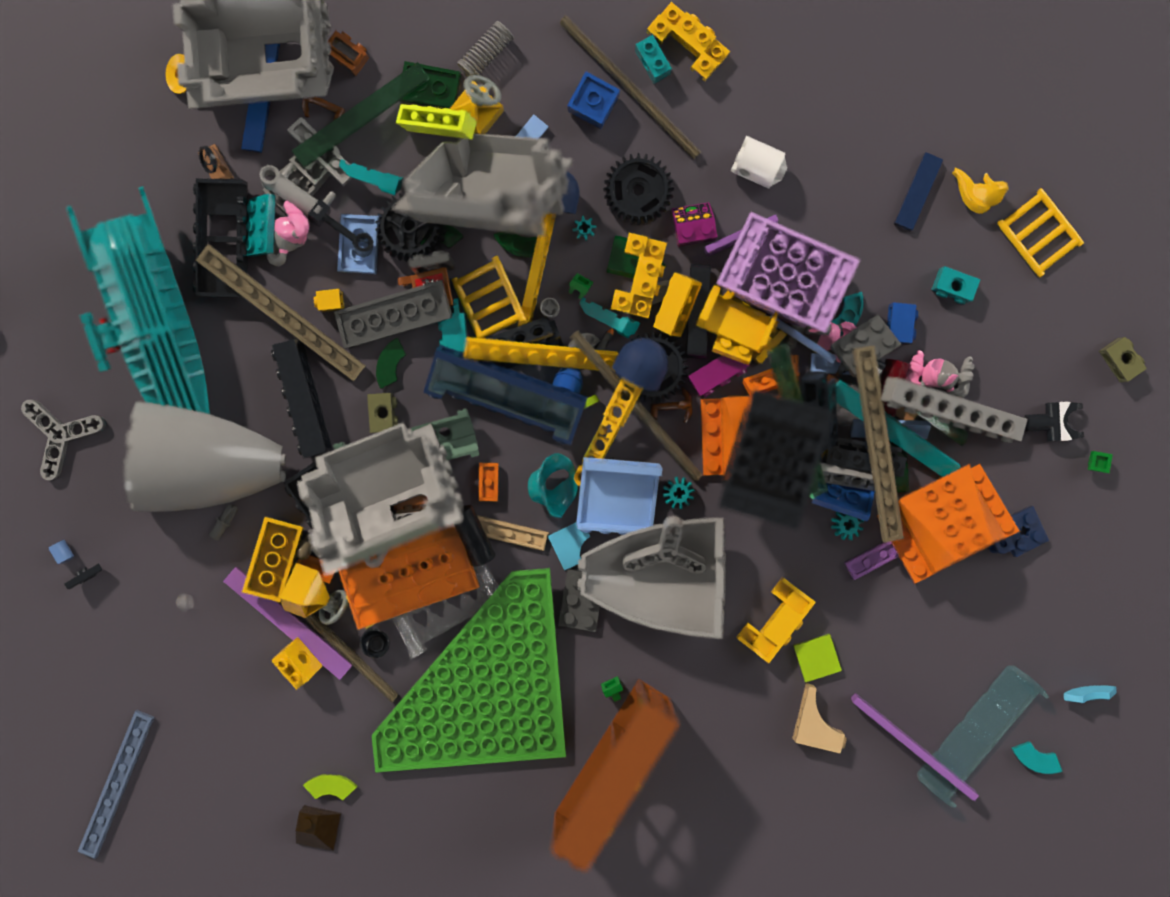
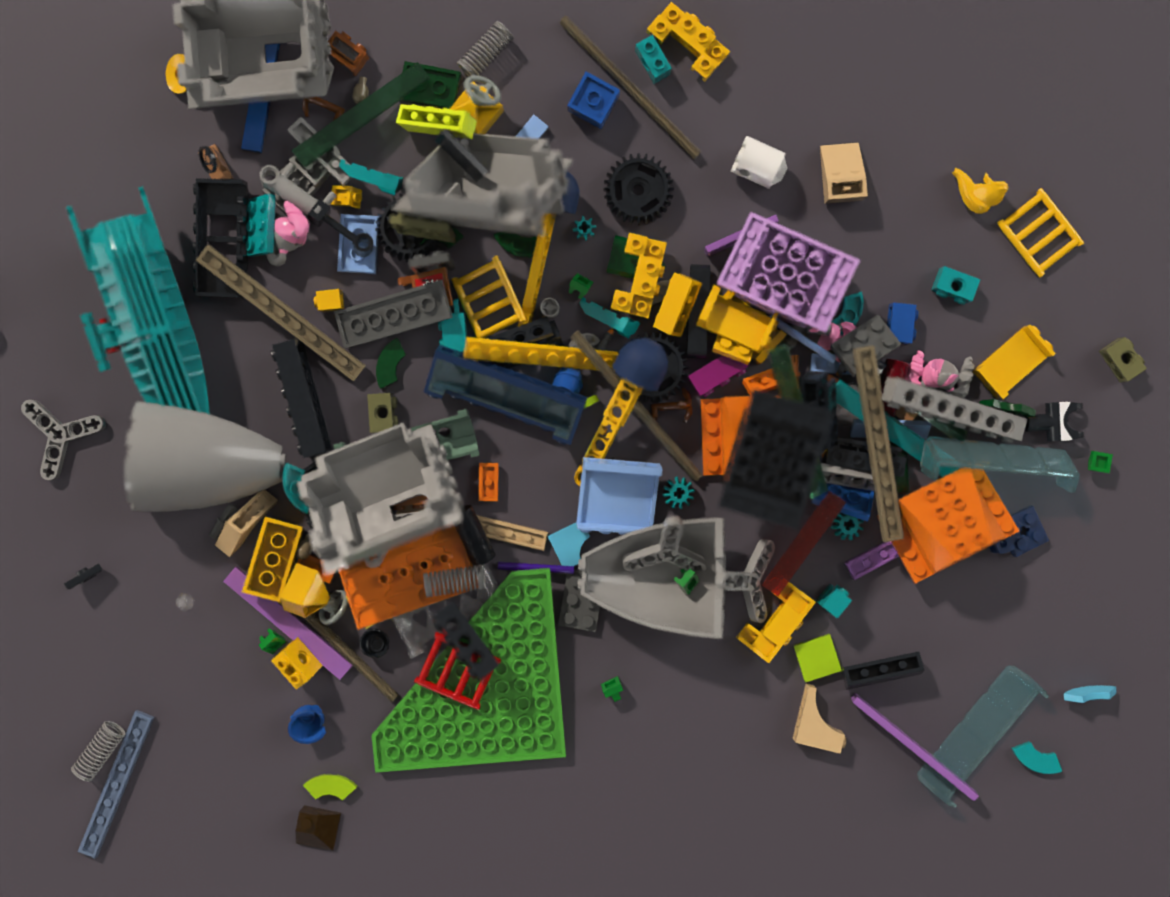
medium blue brick [49,540,75,564] -> none
teal piece [528,453,578,518] -> none
dark orange panel [551,679,679,872] -> none
magenta slope [671,202,717,247] -> none
dark blue tile [894,152,944,231] -> none
none -> light grey piece [71,721,125,782]
none -> tan arch [215,490,278,557]
none -> green tile [259,629,287,654]
none -> teal tile [283,463,309,514]
none -> blue helmet [288,705,326,744]
none -> yellow bracket [330,185,362,209]
none -> dark tan cylinder [352,77,369,105]
none -> olive plate [389,214,456,243]
none -> red bar [414,631,501,710]
none -> light grey piece [423,564,485,598]
none -> black brick [432,601,499,681]
none -> black tile [434,128,488,182]
none -> dark purple bar [498,562,575,574]
none -> green tile [674,568,700,595]
none -> light grey piece [716,539,775,623]
none -> clear red plate [762,490,846,596]
none -> teal brick [816,584,852,618]
none -> tan slope [820,143,868,204]
none -> black brick [841,651,925,690]
none -> clear light blue piece [920,436,1080,493]
none -> yellow panel [972,324,1056,400]
none -> dark green tile [979,399,1036,417]

